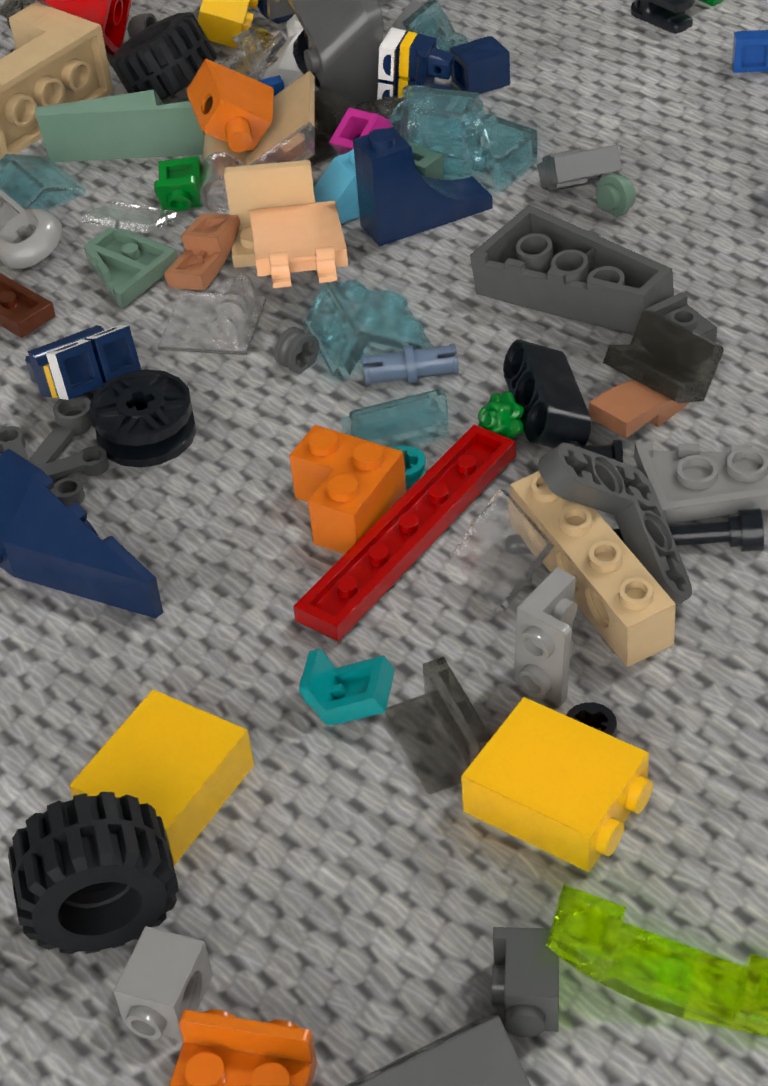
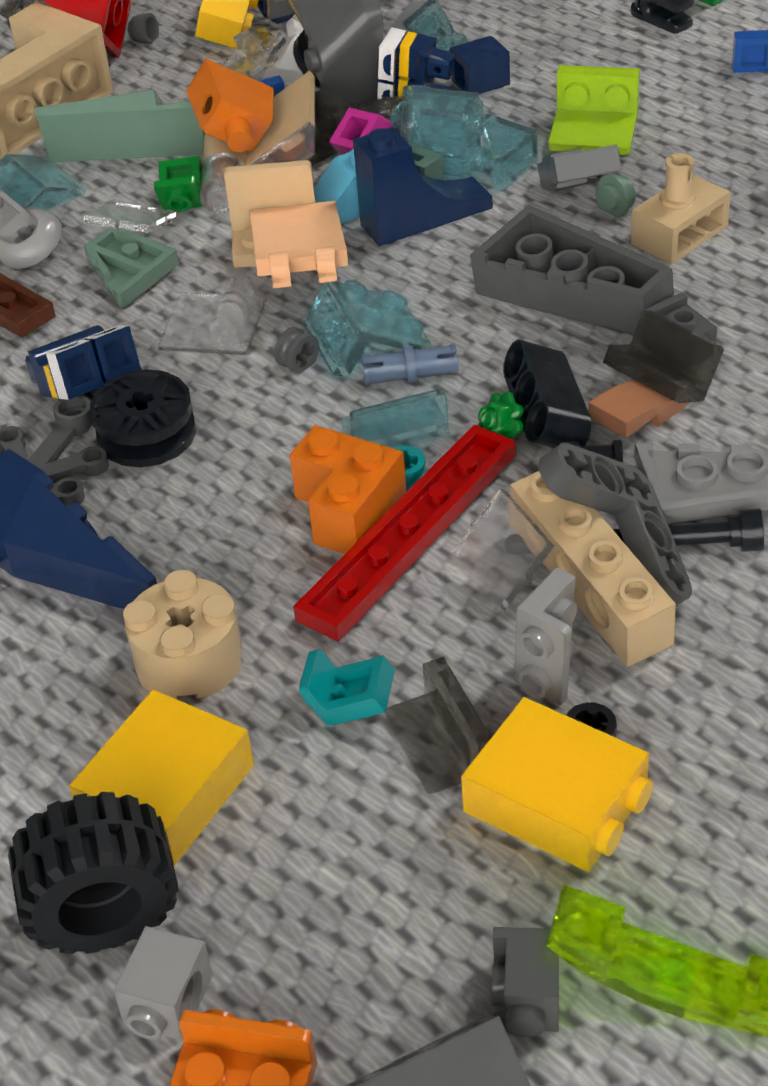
black tyre [110,12,217,100] -> none
nougat slope [164,213,240,291] -> none
none -> tan brick [123,570,242,700]
none -> lime bracket [548,65,640,155]
none -> tan brick [631,153,731,264]

